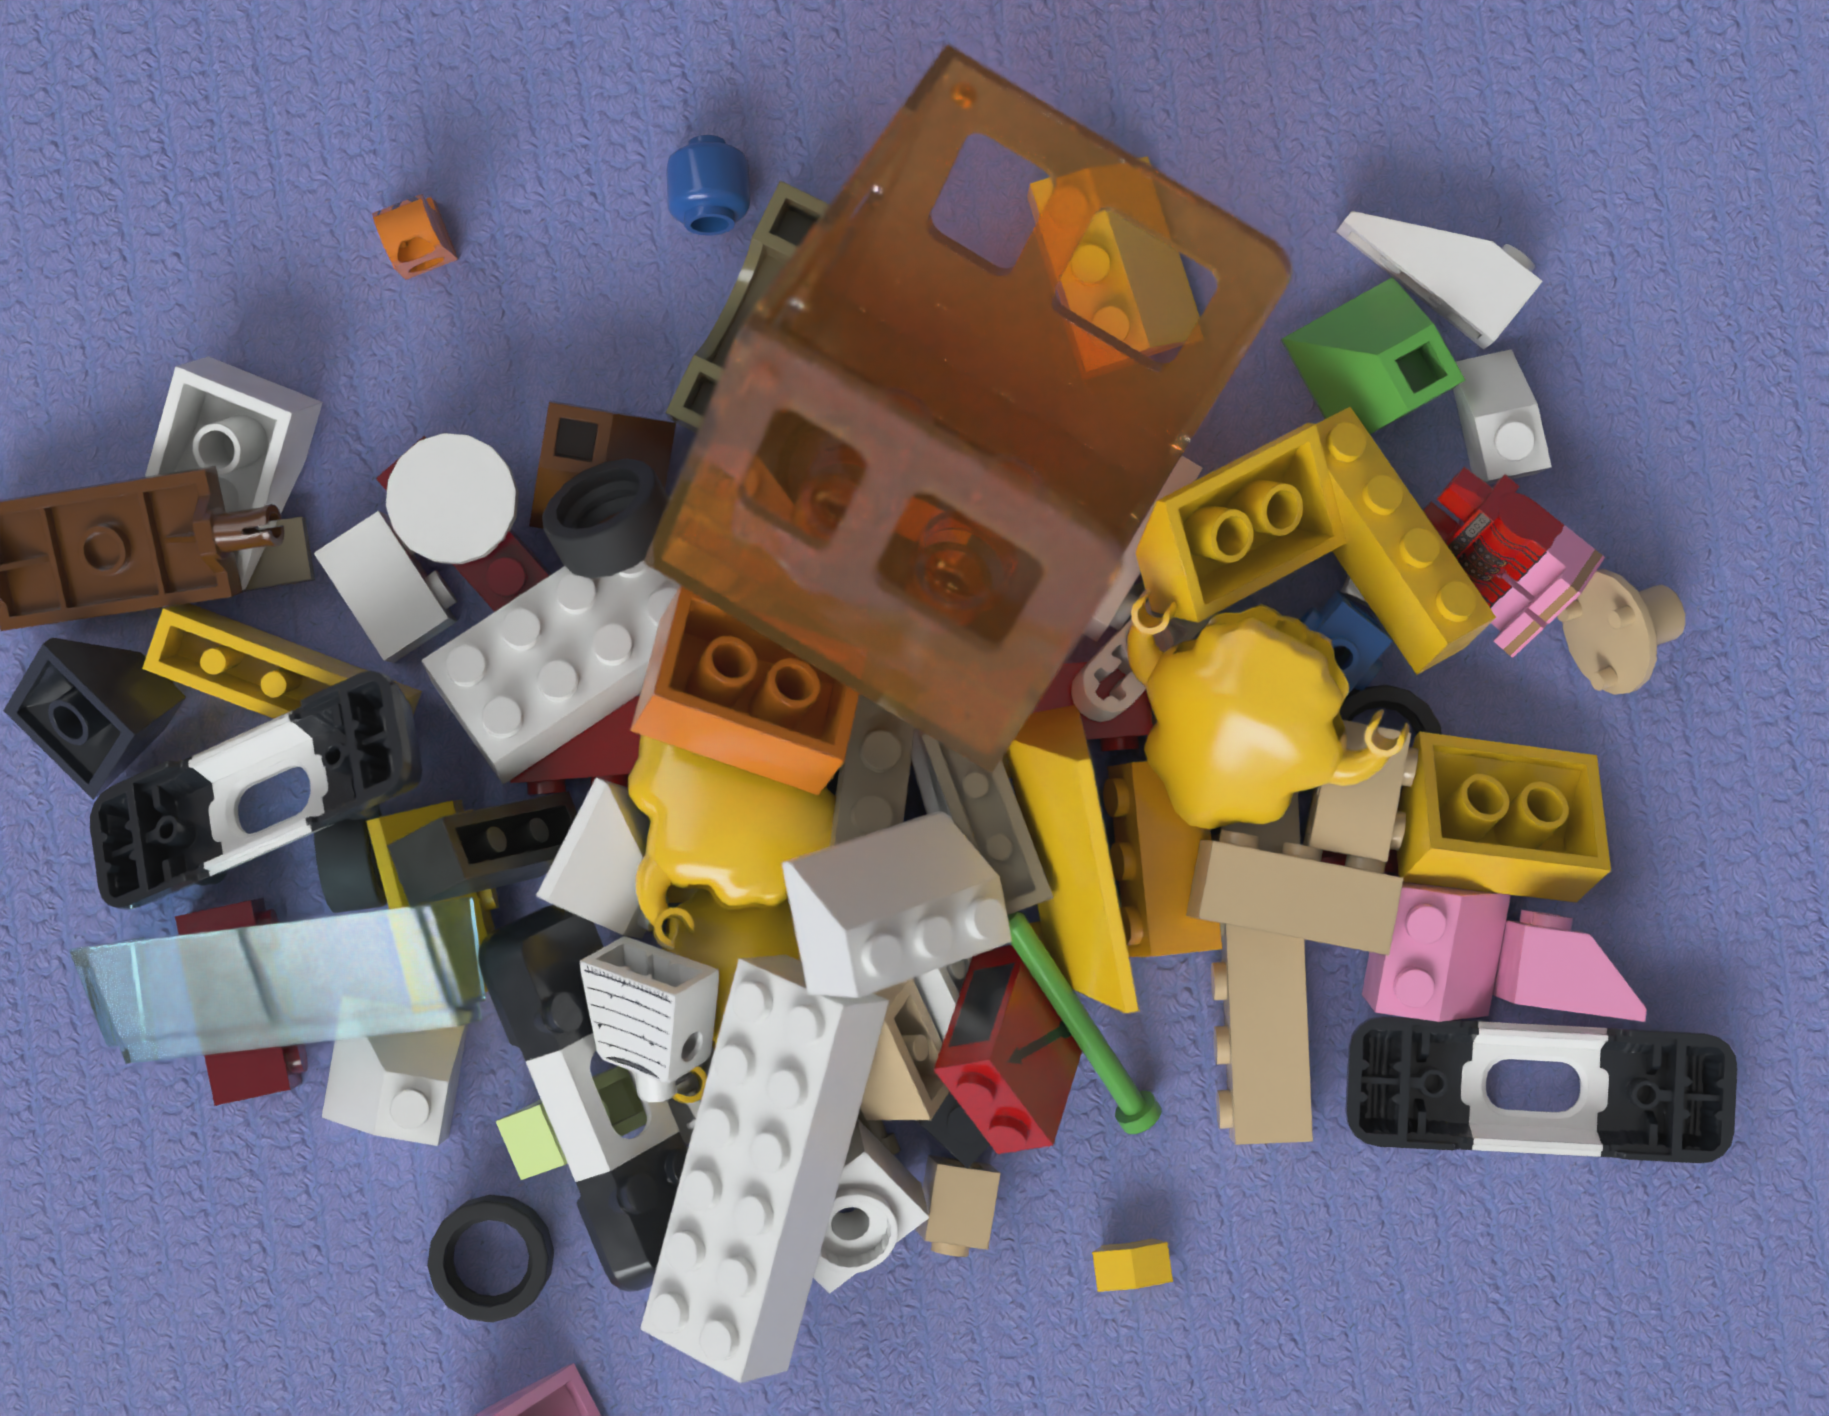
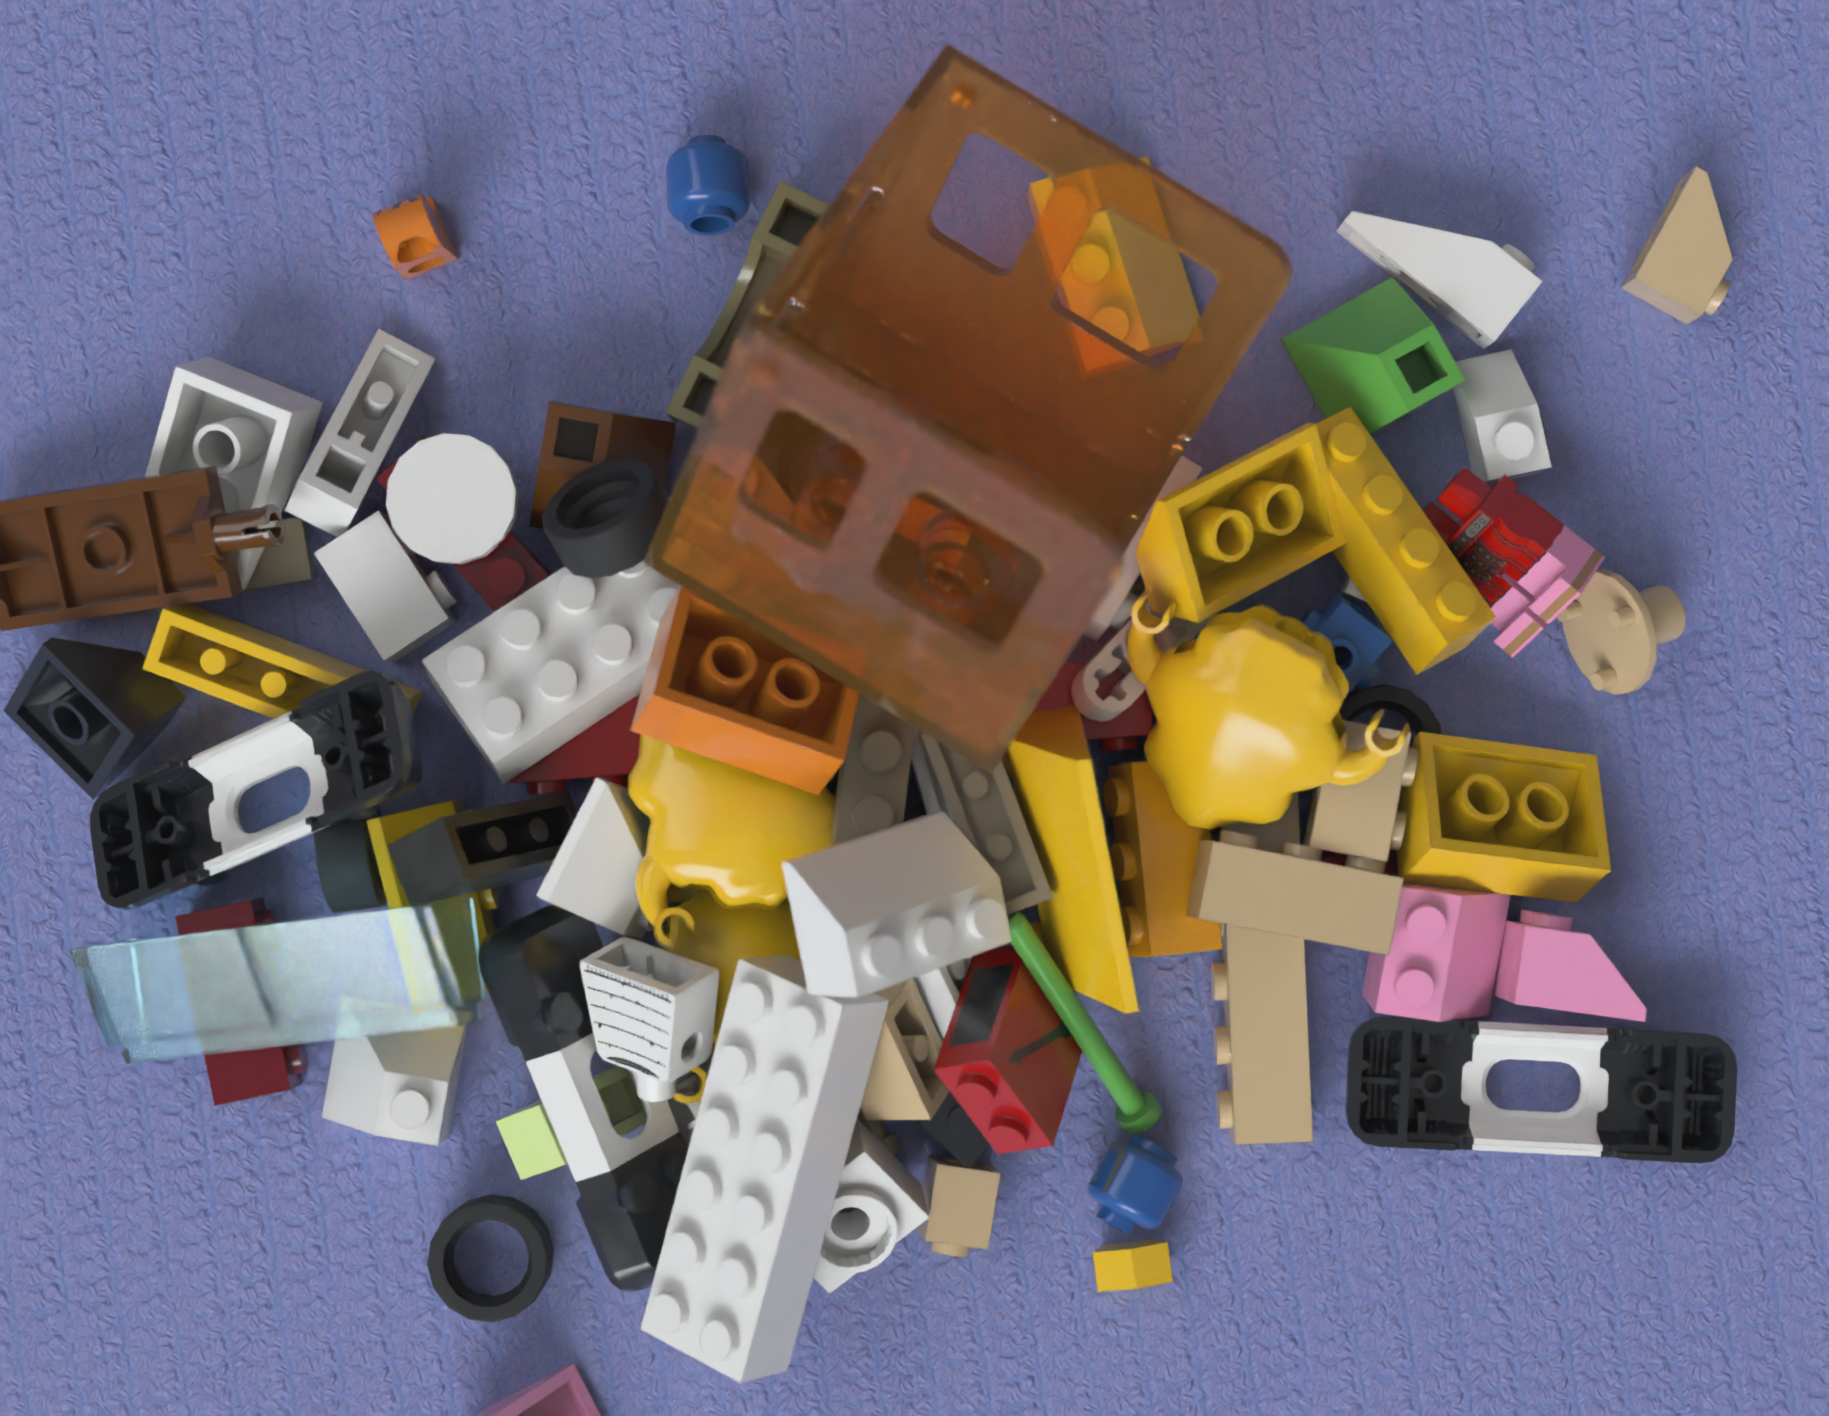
none -> white slope [284,329,436,537]
none -> blue head [1087,1134,1183,1235]
none -> tan slope [1621,166,1733,324]

